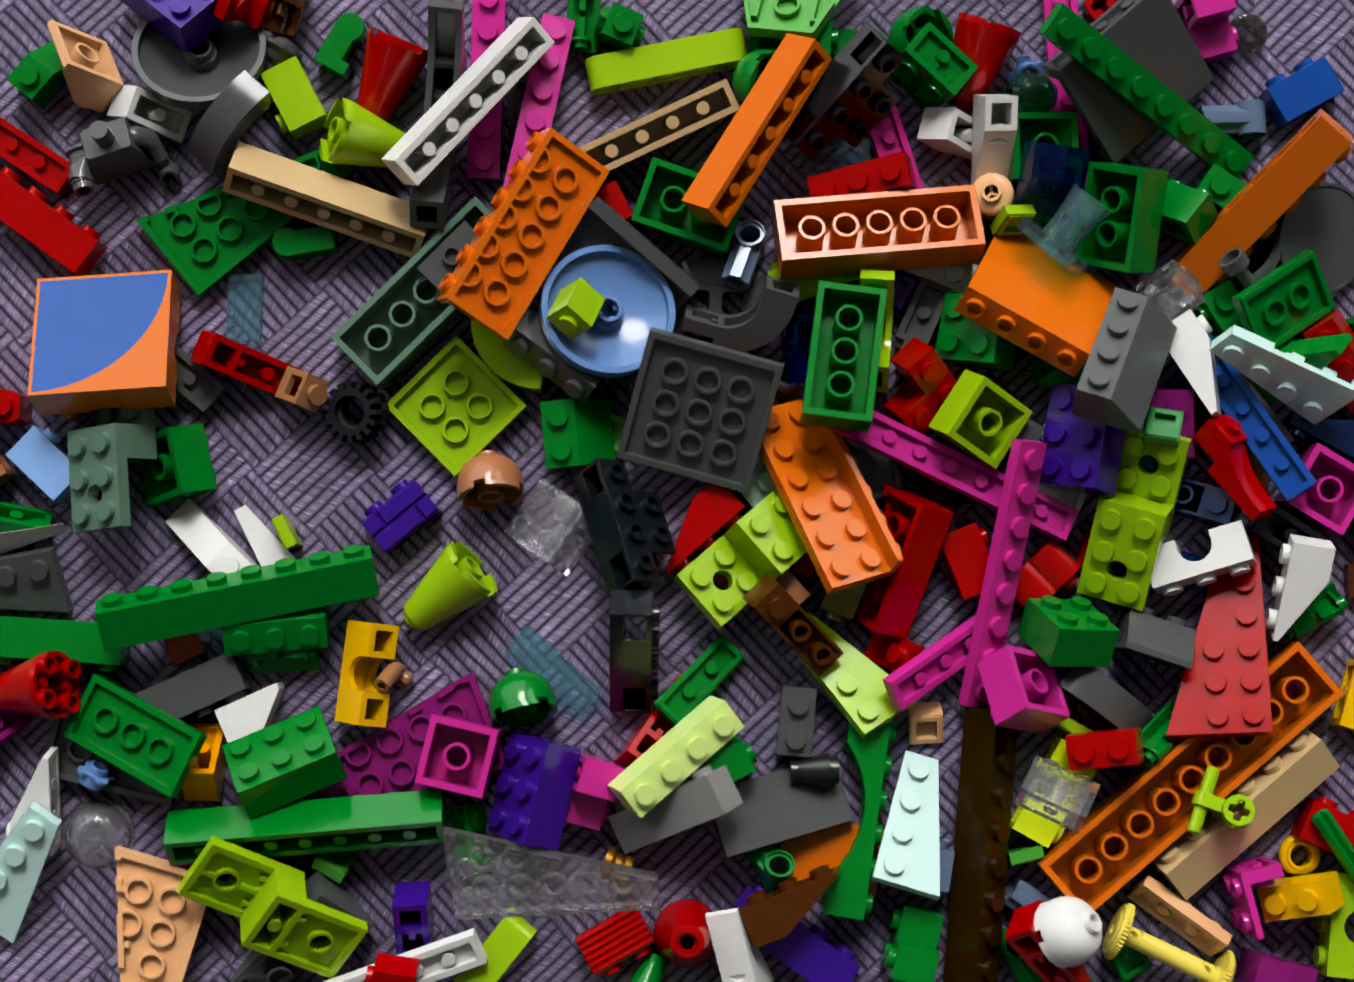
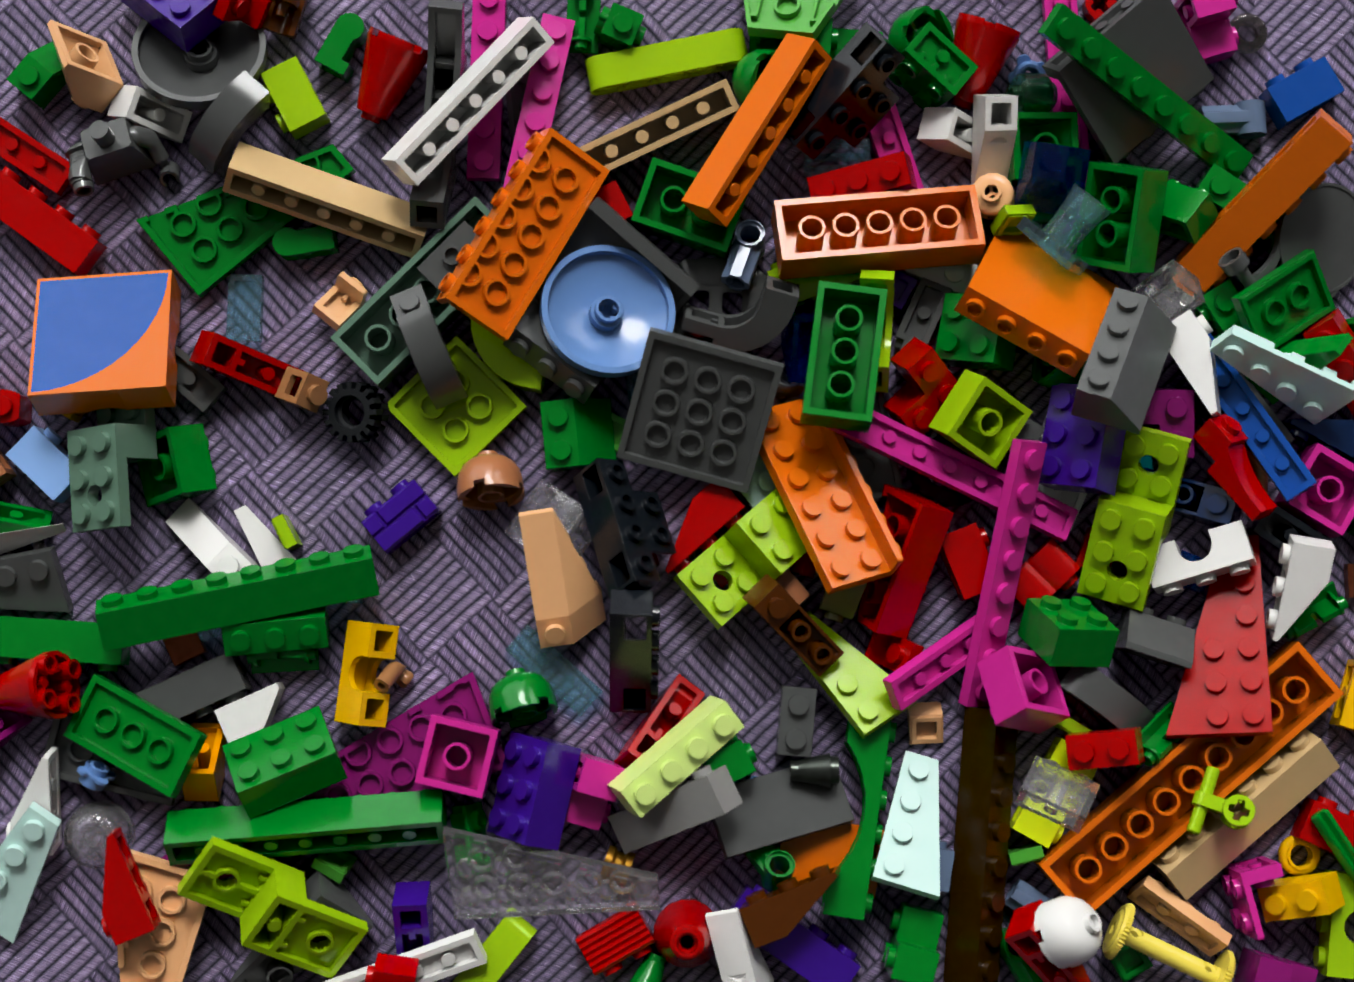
dark grey piece [266,36,303,66] -> none
lime cone [319,97,406,168] -> none
lime cone [403,541,498,631] -> none
lime brick [546,277,605,340] -> none
green tile [652,633,745,727] -> none
green tile [1143,407,1184,447] -> none
none -> red slope [101,827,161,946]
none -> light nougat bracket [312,271,368,331]
none -> dark grey arch [389,284,468,410]
none -> light nougat wedge [518,507,606,649]

